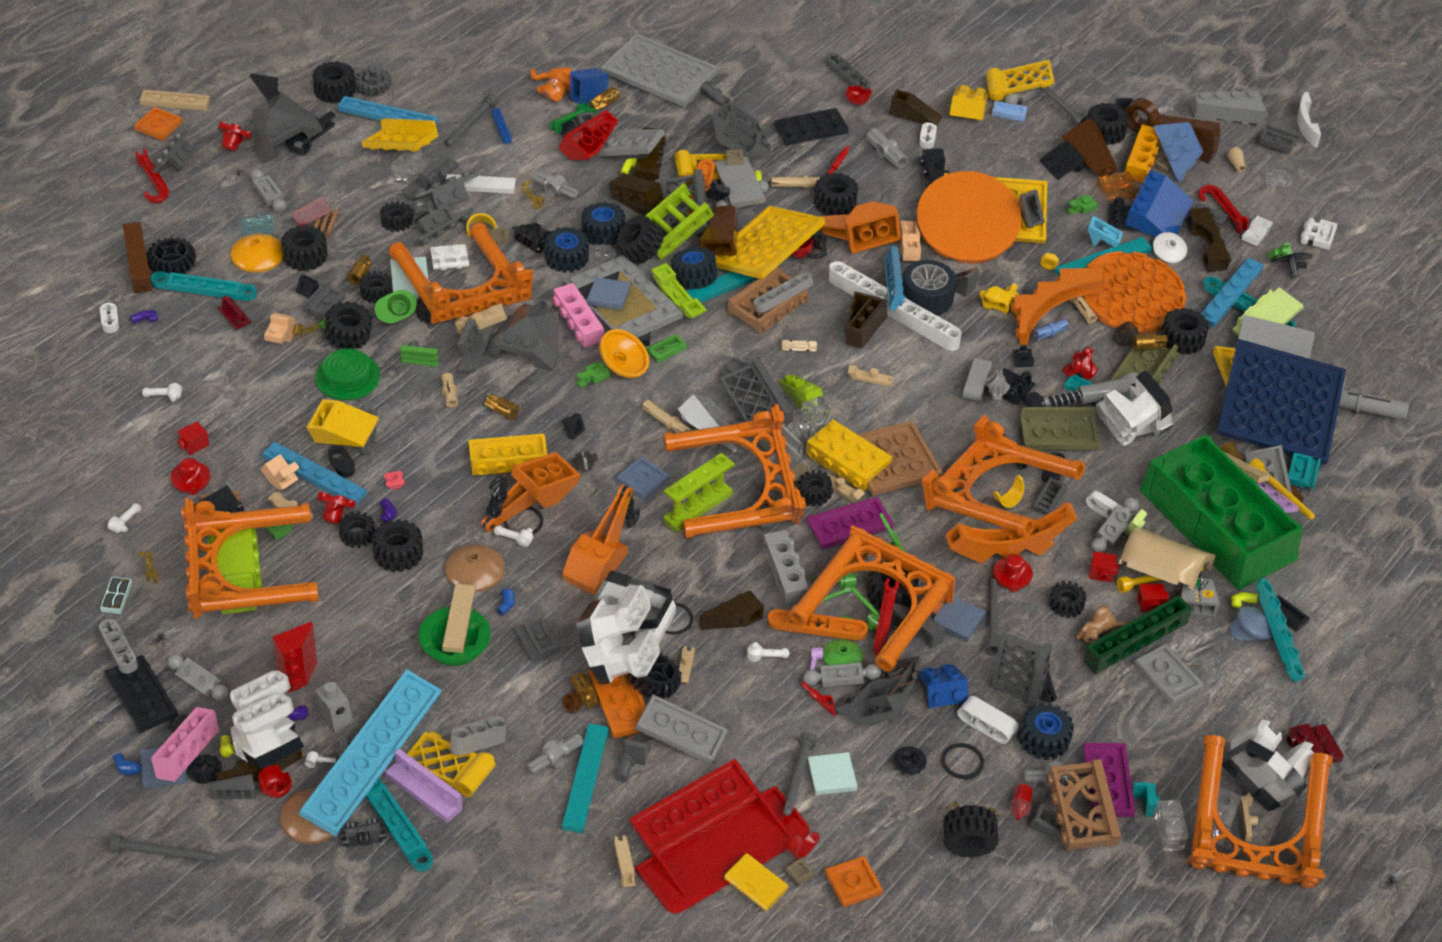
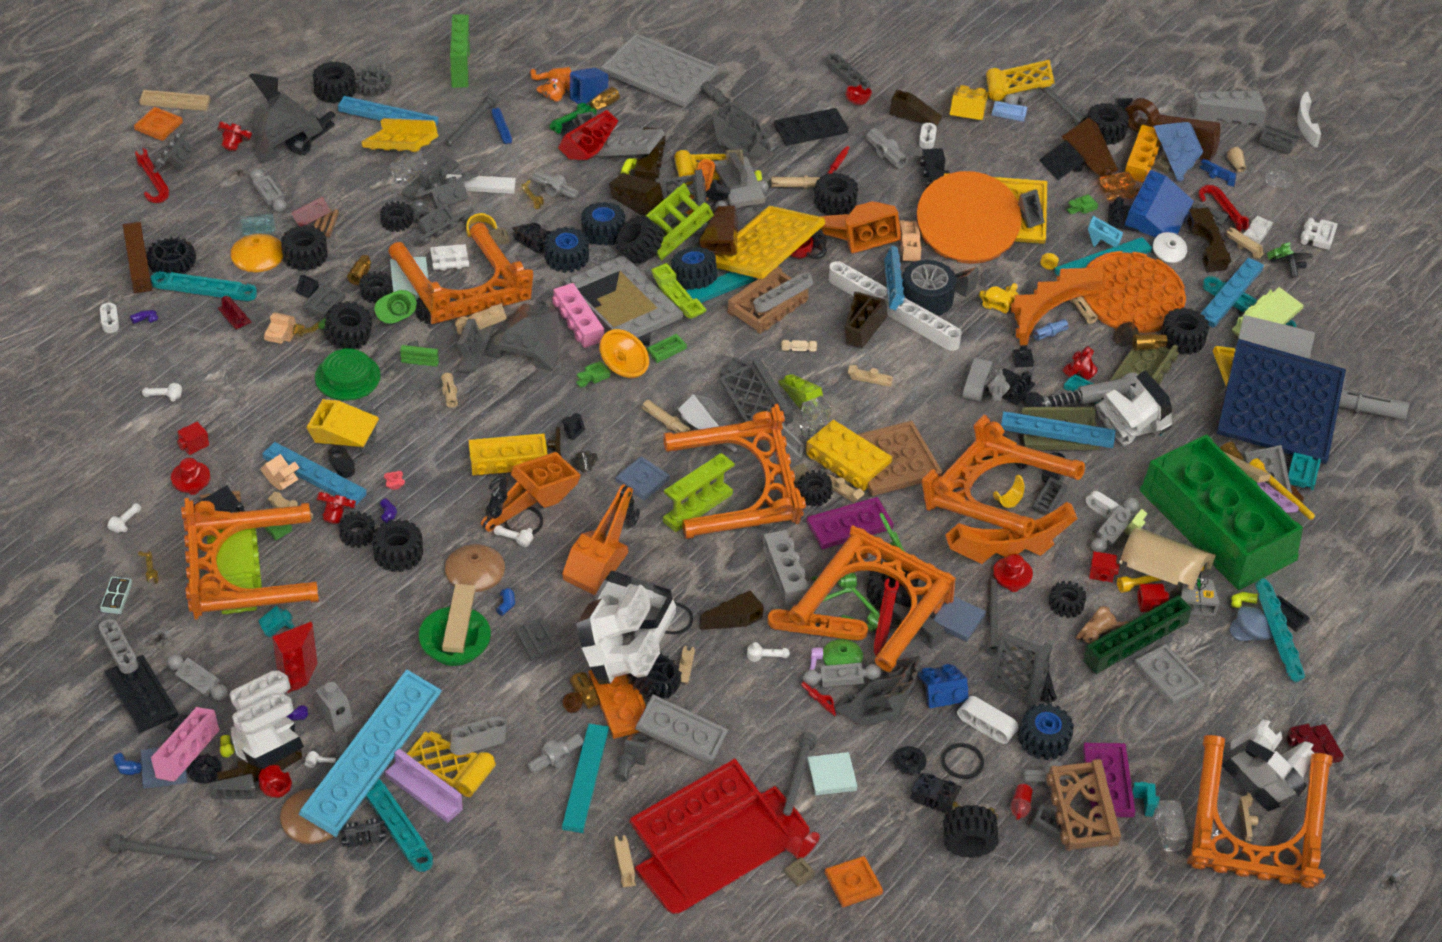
pearl gold hinge [484,394,519,420] -> none
sand blue tile [587,277,631,310] -> none
yellow piece [724,853,789,911] -> none
none -> teal bracket [258,605,295,638]
none -> bright green arch [450,14,470,88]
none -> dark brown piece [548,427,562,457]
none -> flat silver panel [716,152,747,190]
none -> black hinge [910,773,962,814]
none -> dark azure plate [1001,411,1116,448]
none -> blue piece [1200,159,1236,187]
none -> tan piece [1225,227,1265,259]

